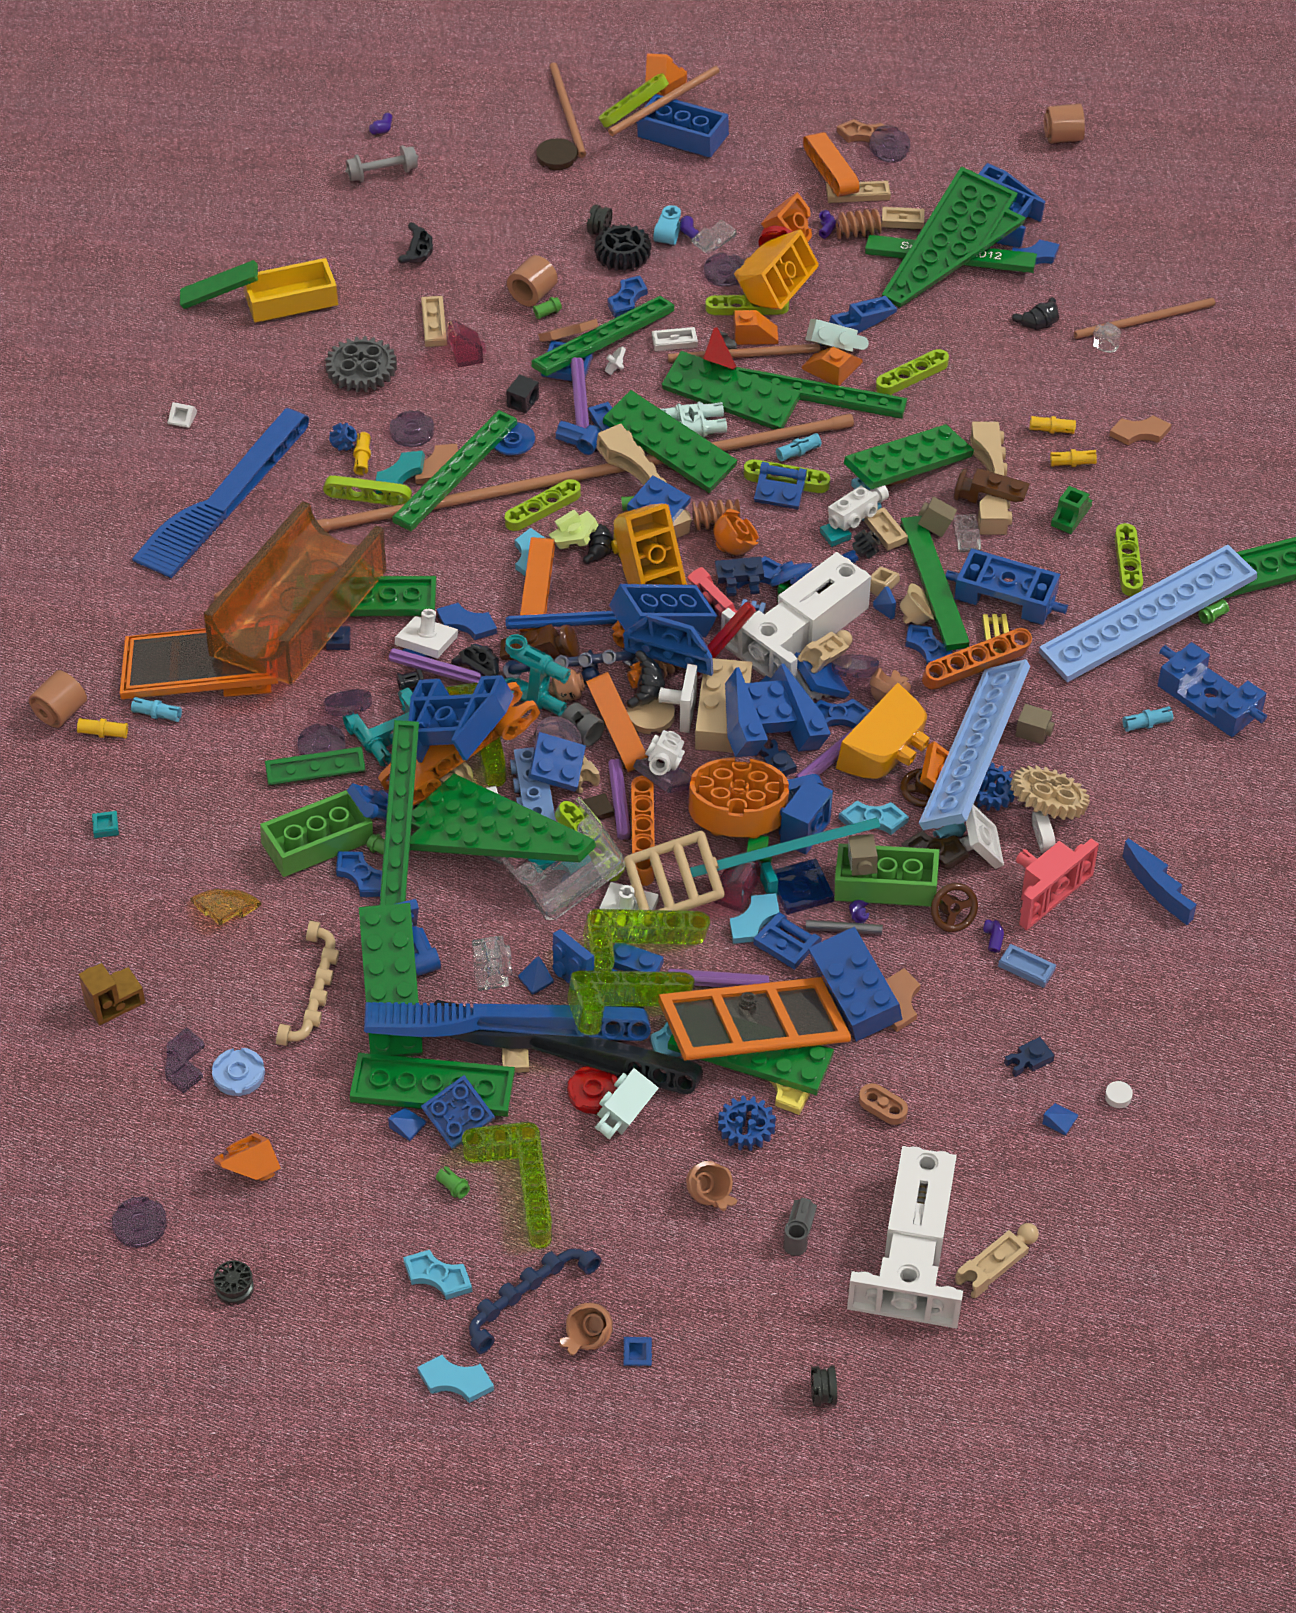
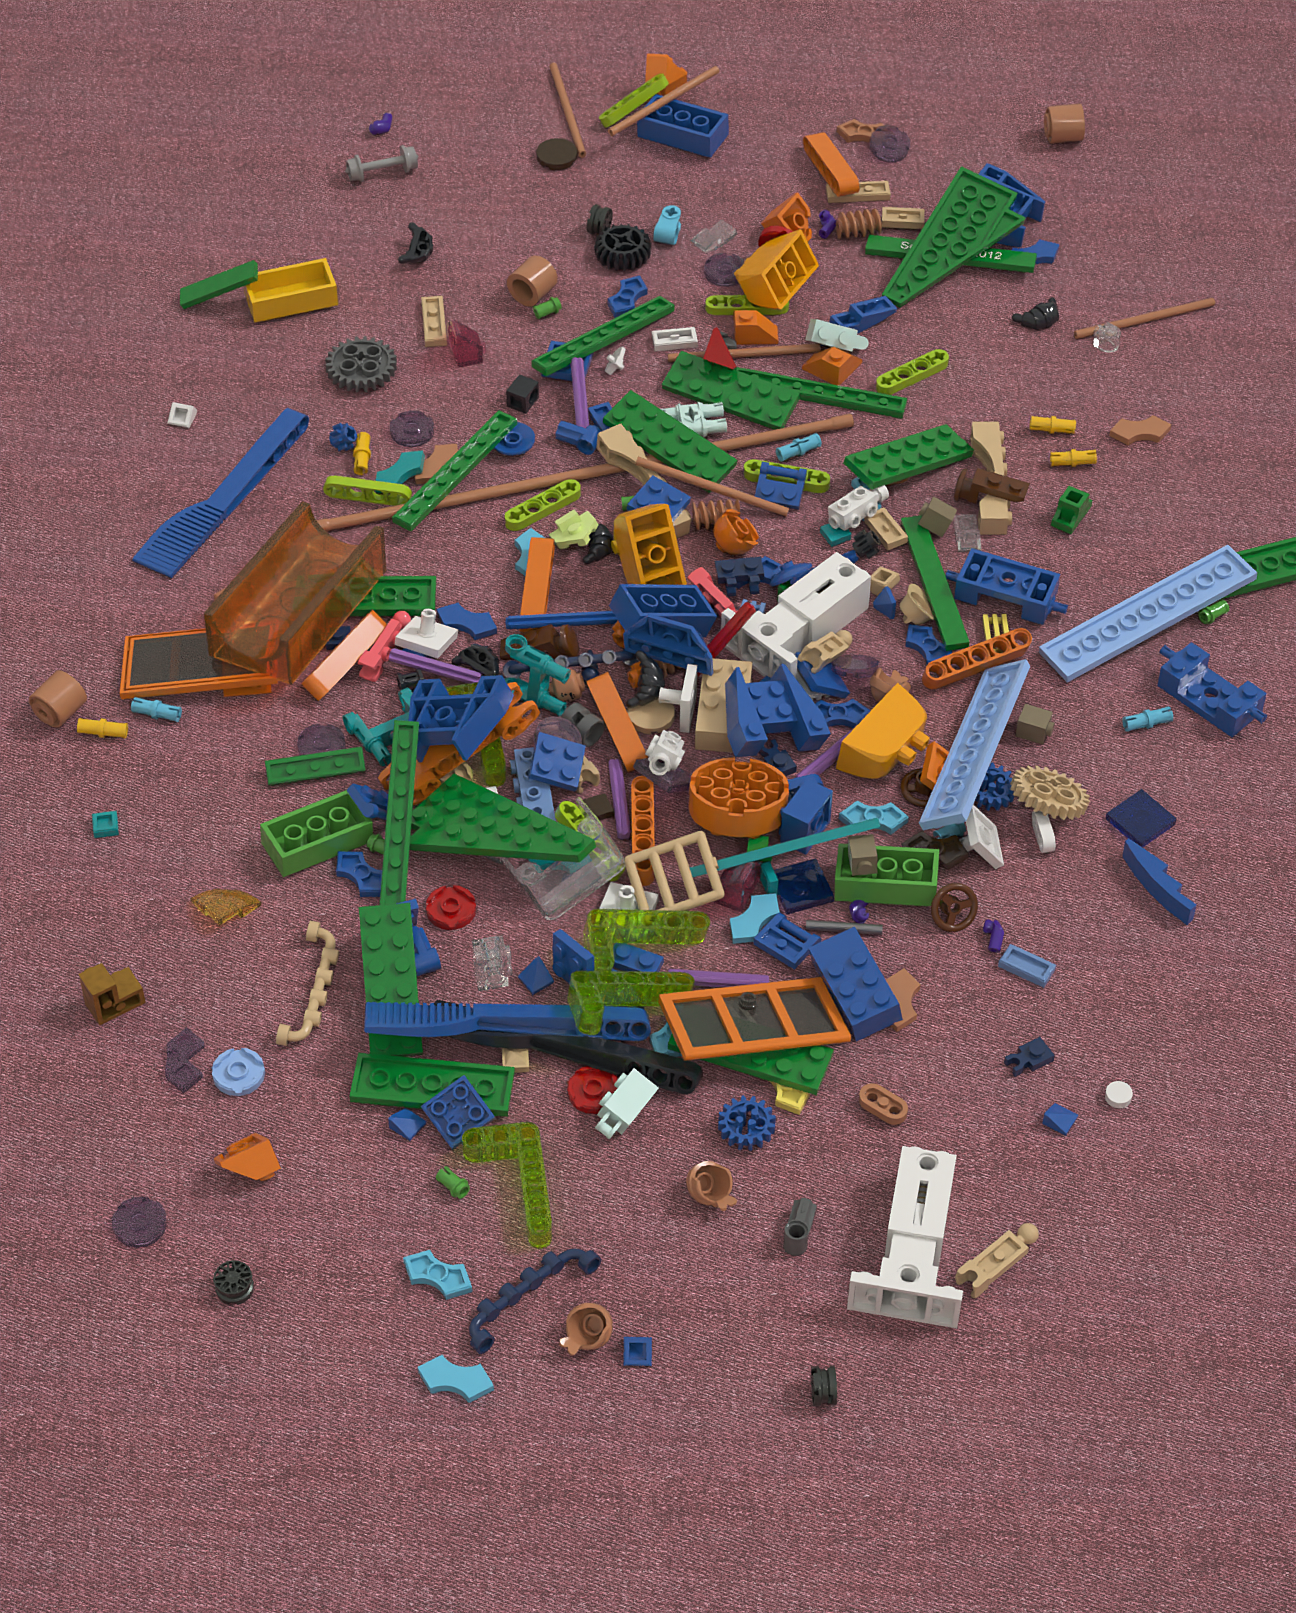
clear purple tile [324,689,373,716] -> none
nougat tile [538,319,598,342] -> none
dark purple arm [680,216,701,241] -> none
coral brick [1016,838,1099,930] -> none
lime beam [1115,523,1143,597] -> none
none -> beam [301,610,387,701]
none -> coral plate [358,611,411,682]
none -> red tile [426,885,476,930]
none -> nougat piece [635,456,789,517]
none -> clear blue tile [1106,789,1177,848]

